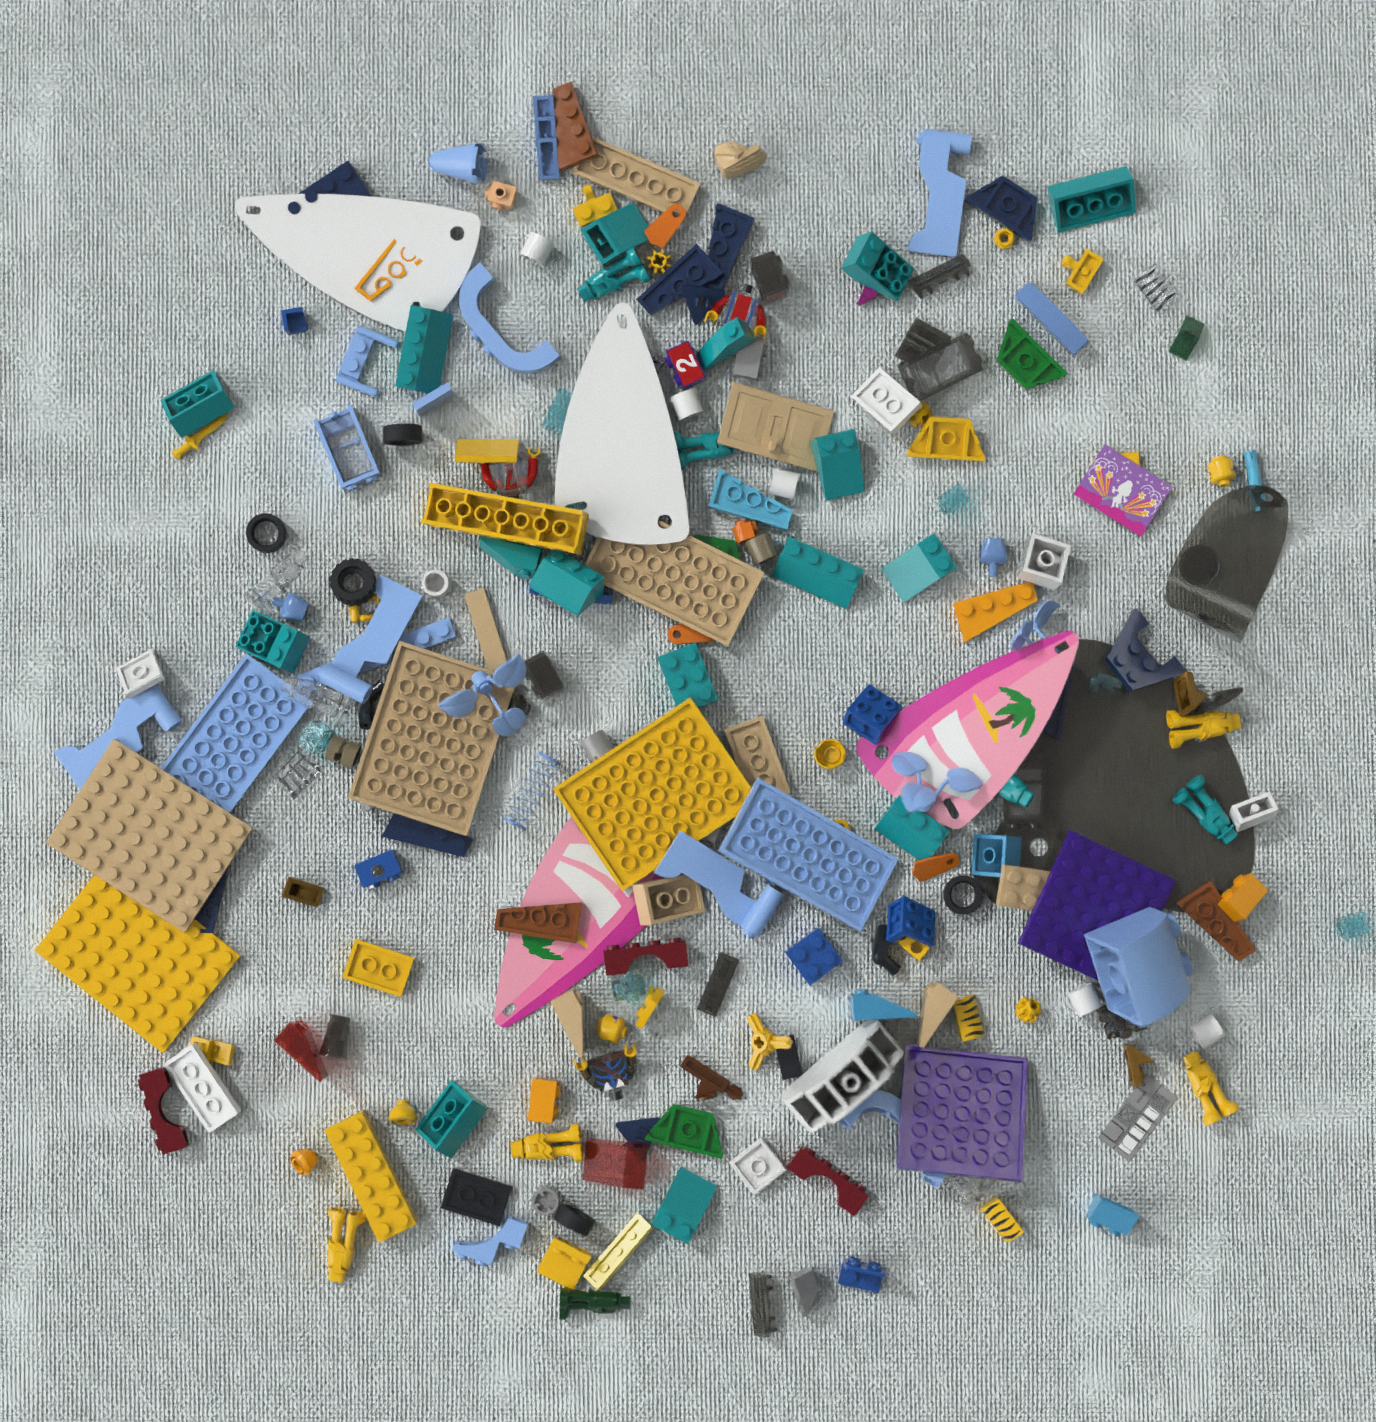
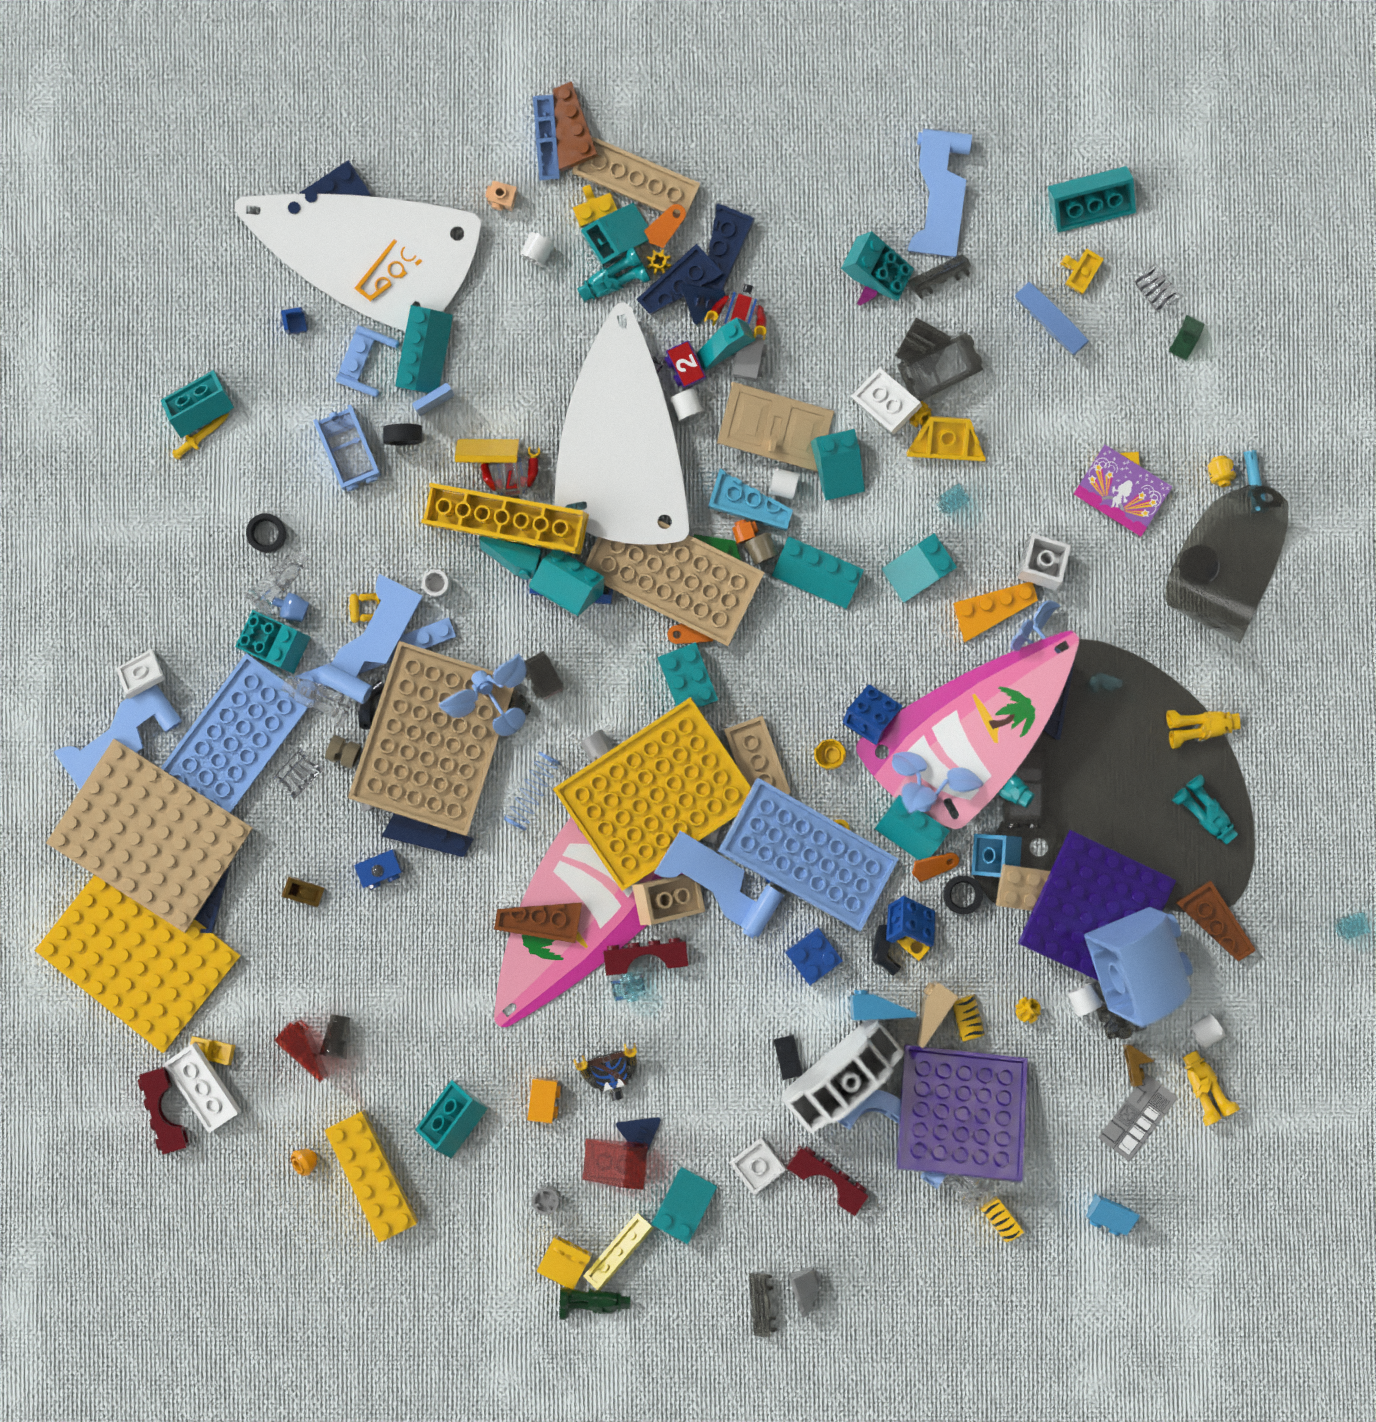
clear light blue brick [298,720,335,754] -> none
yellow piece [326,1207,367,1283] -> none
black tyre [329,558,377,606] -> none
yellow plate [342,938,415,997] -> none
yellow brick [388,1100,417,1125] -> none
light blue cone [429,143,488,184] -> none
black tile [441,1167,512,1226] -> none
light blue arch [452,1215,529,1266] -> none
light blue arch [459,263,560,374] -> none
tan tile [464,588,507,671] -> none
yellow piece [510,1123,583,1163] -> none
clear light blue brick [542,388,572,436] -> none
tan slope [550,988,585,1057] -> none
black tyre [554,1203,595,1236] -> none
yellow head [596,1014,628,1044] -> none
yellow plate [635,986,665,1029] -> none
green wing [645,1103,723,1159] -> none
teal piece [673,432,738,470] -> none
reddish brown piece [681,1055,744,1101] -> none
clear smoke plate [697,952,740,1017] -> none
tan hair [714,142,767,179] -> none
yellow bush [747,1013,793,1070] -> none
clear smoke brick [750,250,790,305] -> none
blue bracket [838,1256,886,1293] -> none
dark blue wing [964,175,1037,243] -> none
medium blue piece [980,538,1007,577] -> none
yellow plate [994,228,1015,249] -> none
green wing [996,318,1068,390] -> none
dark blue wing [1104,608,1186,692] -> none
pearl gold slope [1173,671,1208,717] -> none
clear smoke slope [1195,687,1243,713] -> none
light orange brick [1218,873,1268,922] -> none
white brick [1229,791,1279,832] -> none

